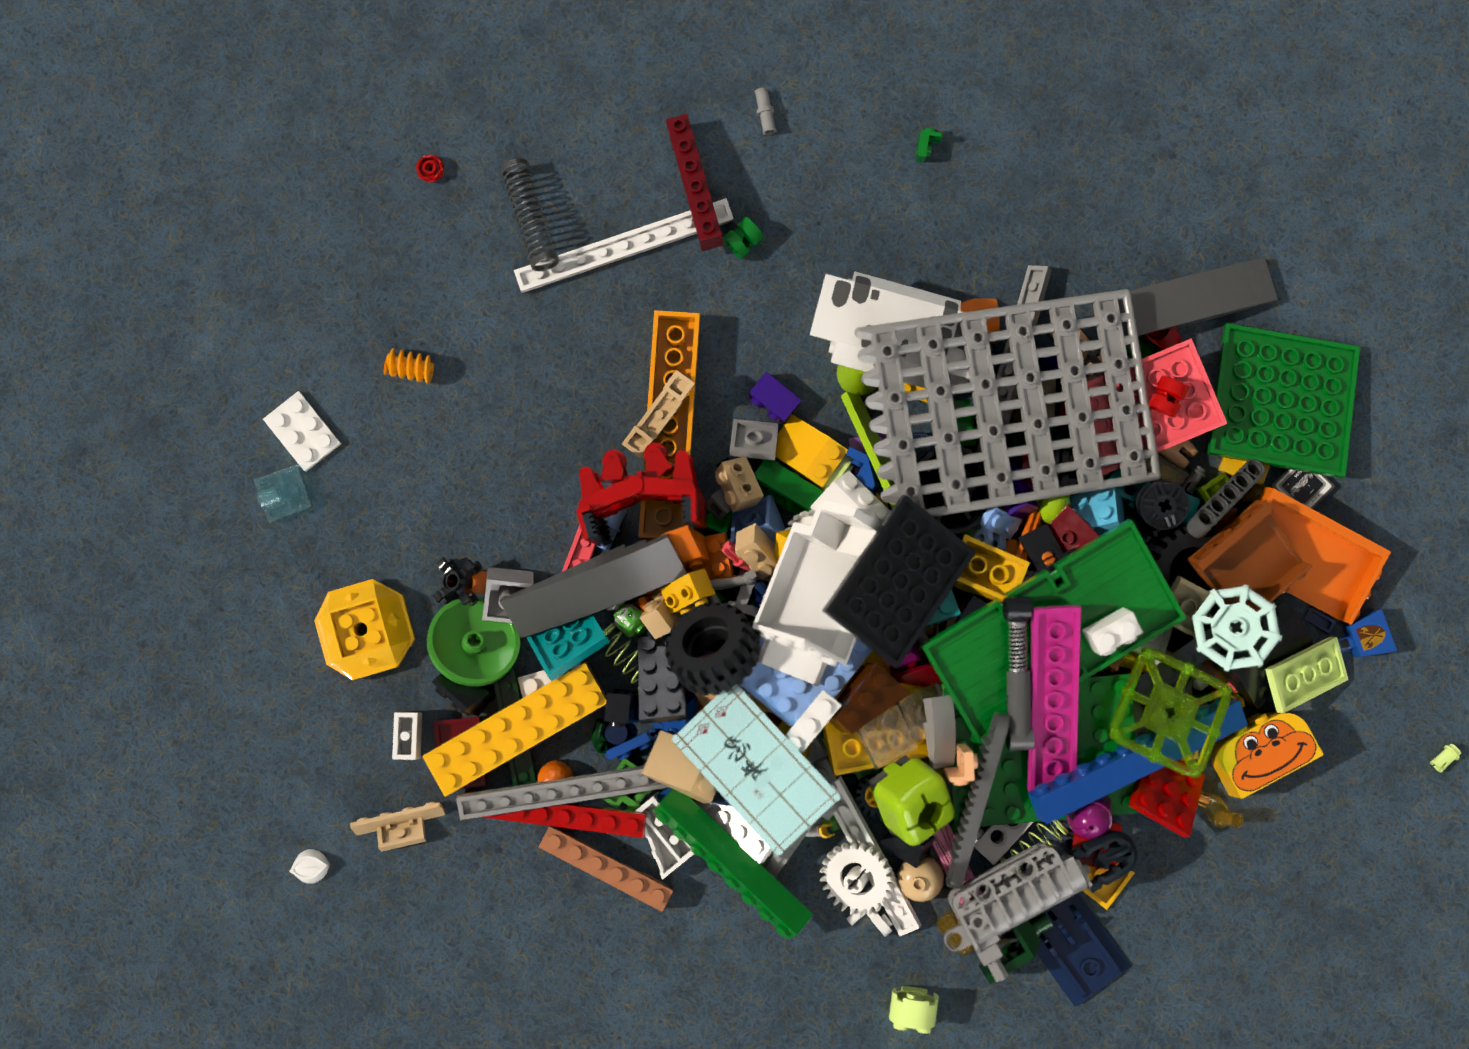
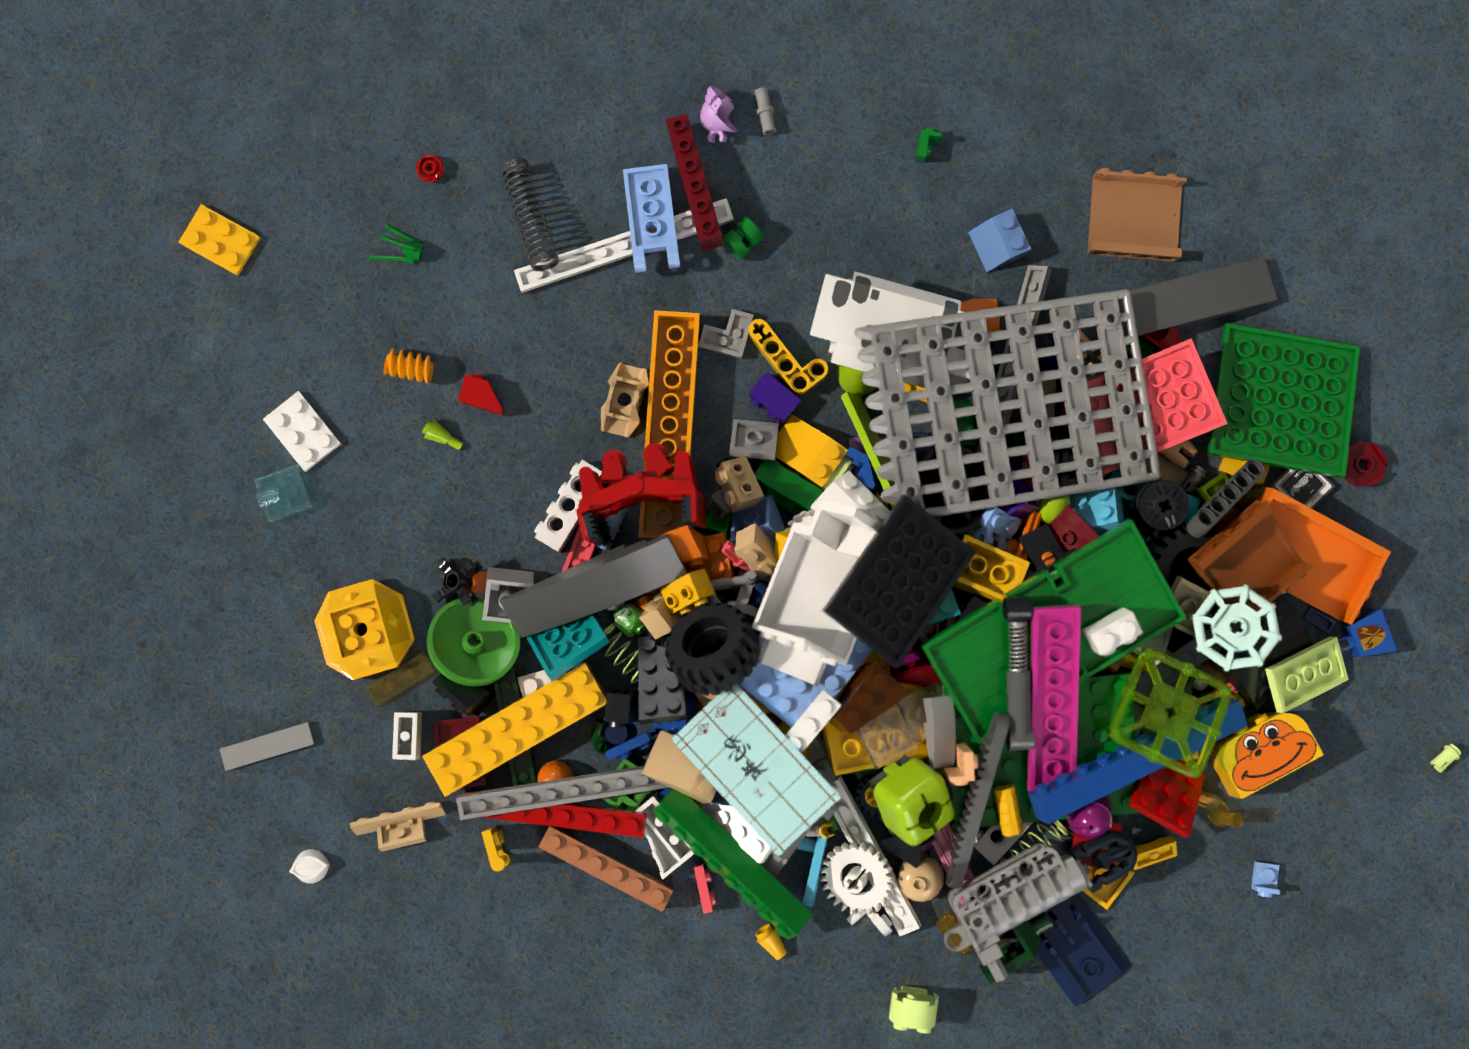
tan slope [622,370,695,458] -> none
red wheel [1147,375,1189,418] -> none
none -> yellow plate [178,204,260,276]
none -> light grey tile [219,722,316,771]
none -> clear yellow tile [365,652,436,707]
none -> green plant [369,224,425,264]
none -> lime cone [422,419,463,450]
none -> red slope [458,373,505,416]
none -> yellow plate [481,825,510,871]
none -> white brick [534,460,603,553]
none -> tan piece [601,363,649,438]
none -> light blue hinge [623,164,680,273]
none -> coral plate [694,863,716,914]
none -> light grey plate [698,309,754,359]
none -> lavender helmet [700,85,737,143]
none -> yellow beam [749,319,828,396]
none -> yellow cone [755,924,787,960]
none -> medium azure piece [796,836,829,907]
none -> medium blue slope [968,208,1031,273]
none -> yellow axle [993,784,1023,836]
none -> medium nougat panel [1087,168,1187,262]
none -> yellow plate [1133,835,1177,871]
none -> light blue bracket [1251,861,1280,898]
none -> dark red plate [1344,442,1387,487]

